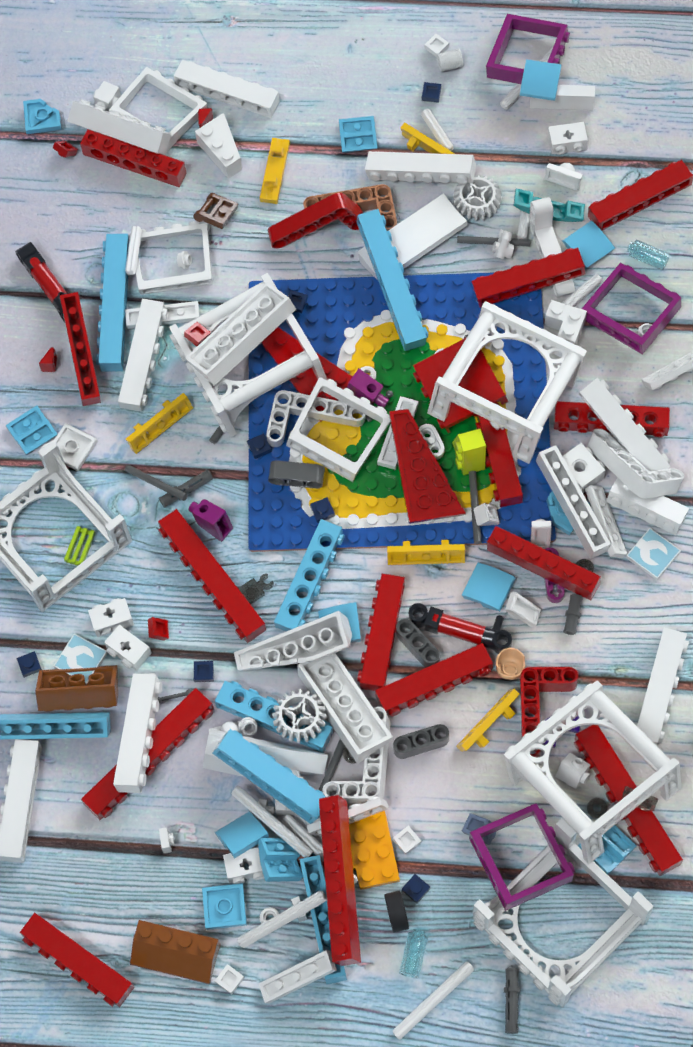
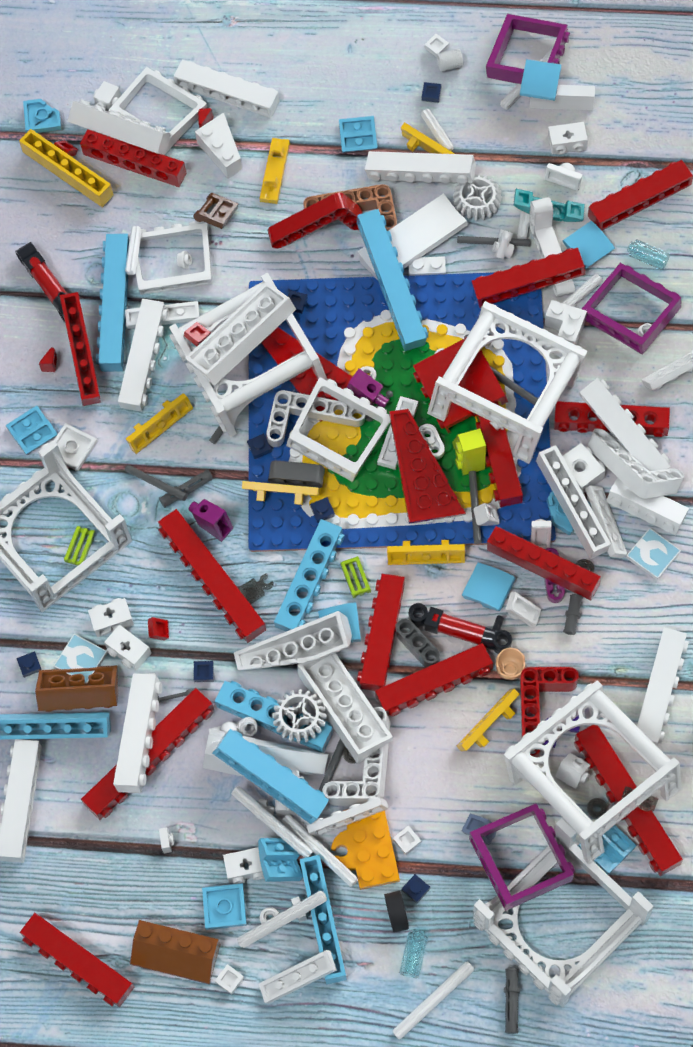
medium azure slope [215,812,269,858] -> none
red brick [319,795,361,966] -> none
dark grey beam [393,724,449,759] -> none
none -> yellow brick [19,129,114,207]
none -> yellow hinge [242,481,320,505]
none -> lime tile [340,556,371,598]
none -> white plate [409,256,446,276]
none -> dark grey bar [490,366,538,406]

